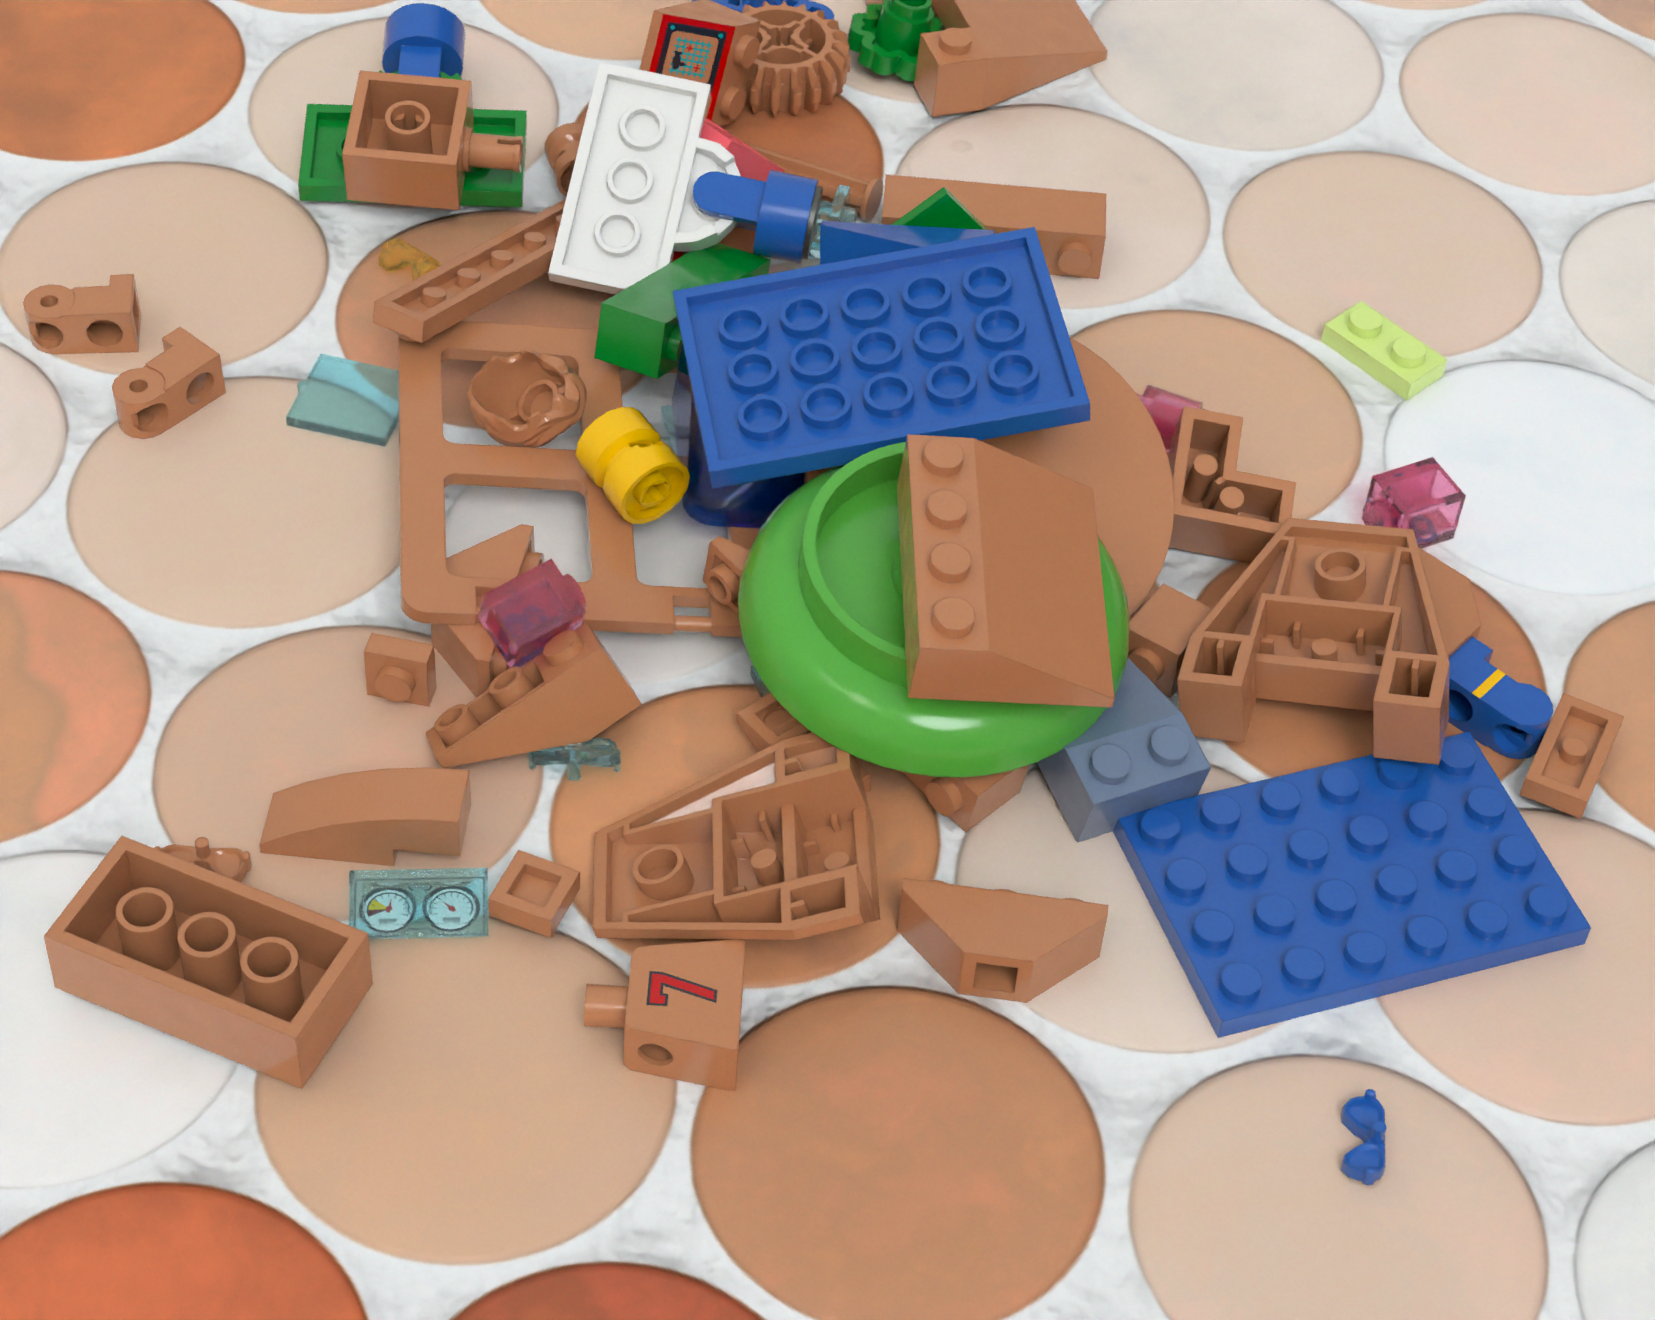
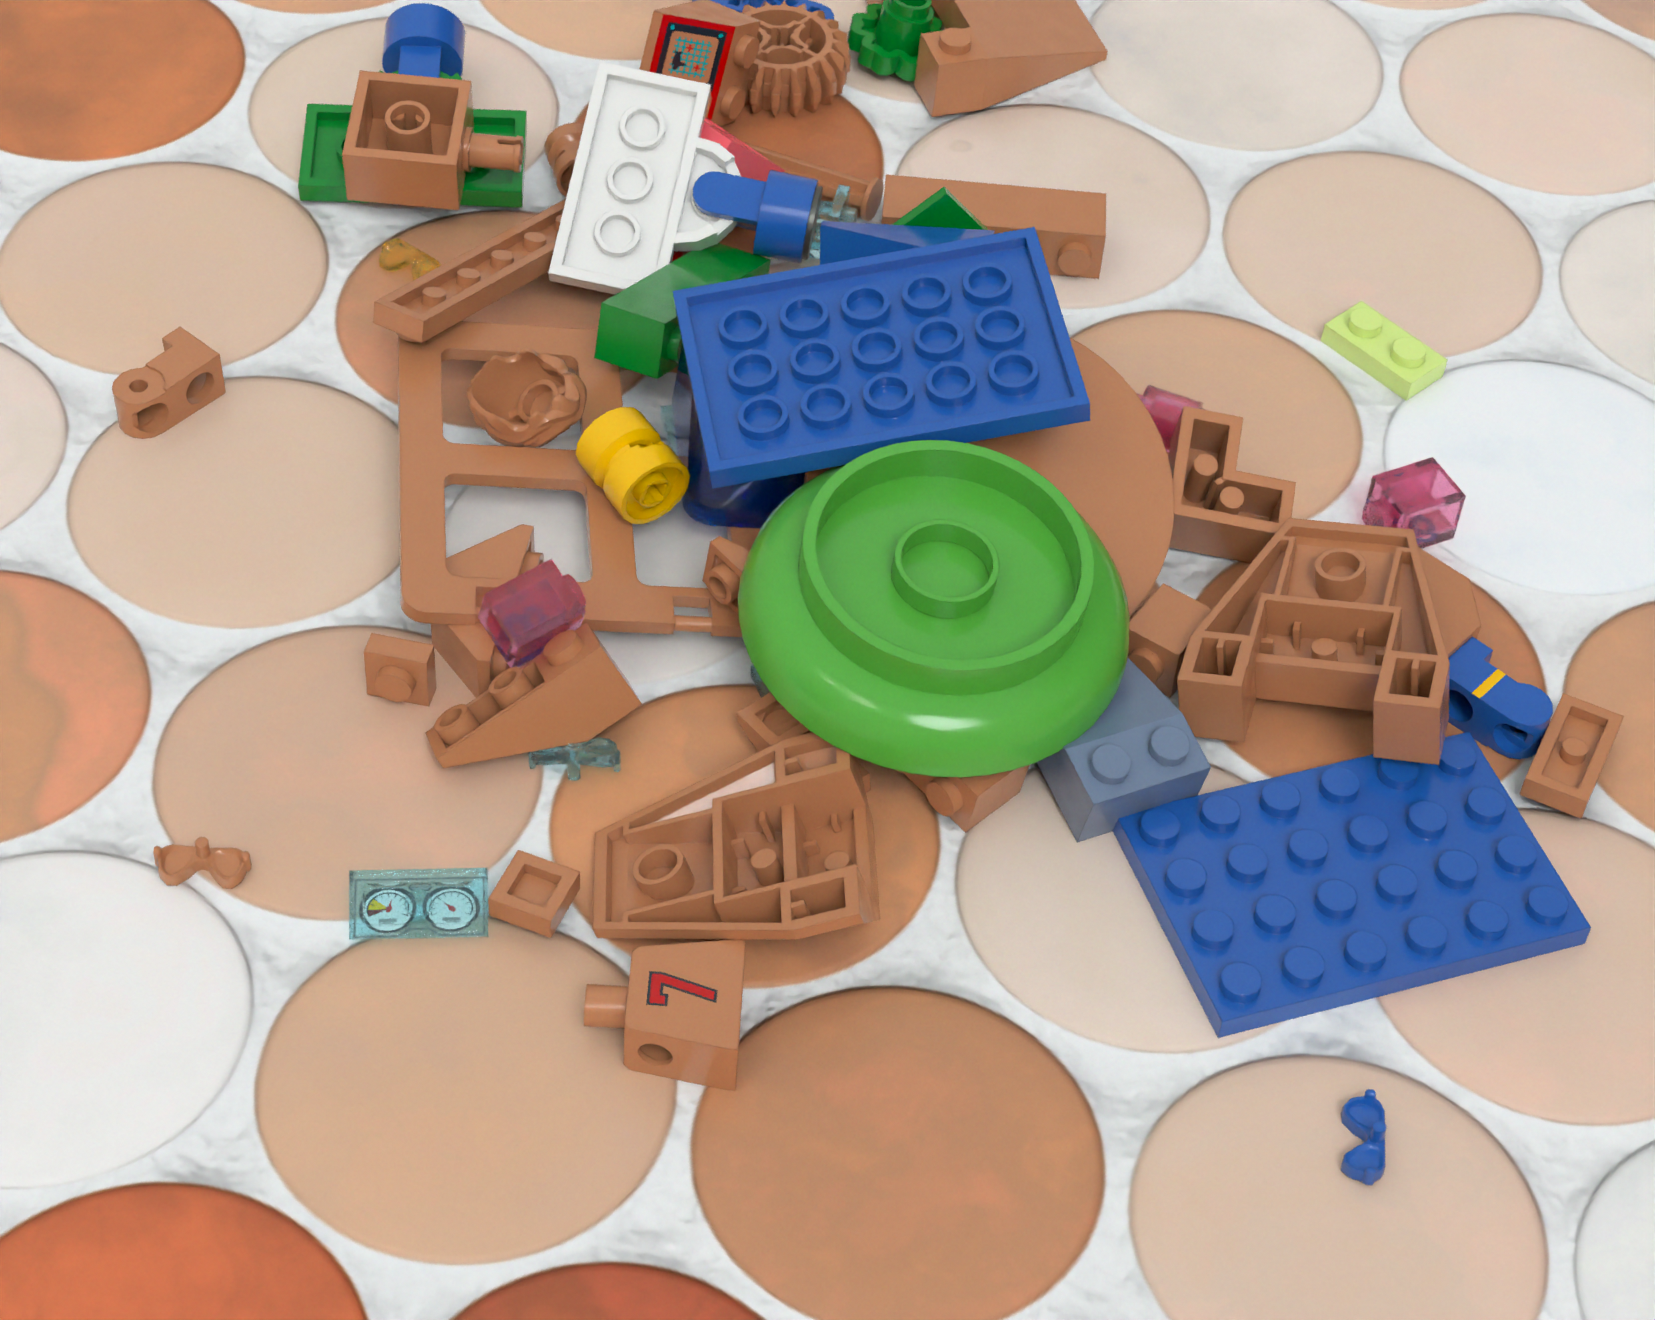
nougat leg [23,274,141,354] -> none
nougat brick [44,836,373,1089] -> none
nougat slope [259,767,471,866] -> none
clear light blue piece [286,354,398,447] -> none
nougat slope [897,434,1115,707] -> none
nougat slope [897,878,1108,1003] -> none

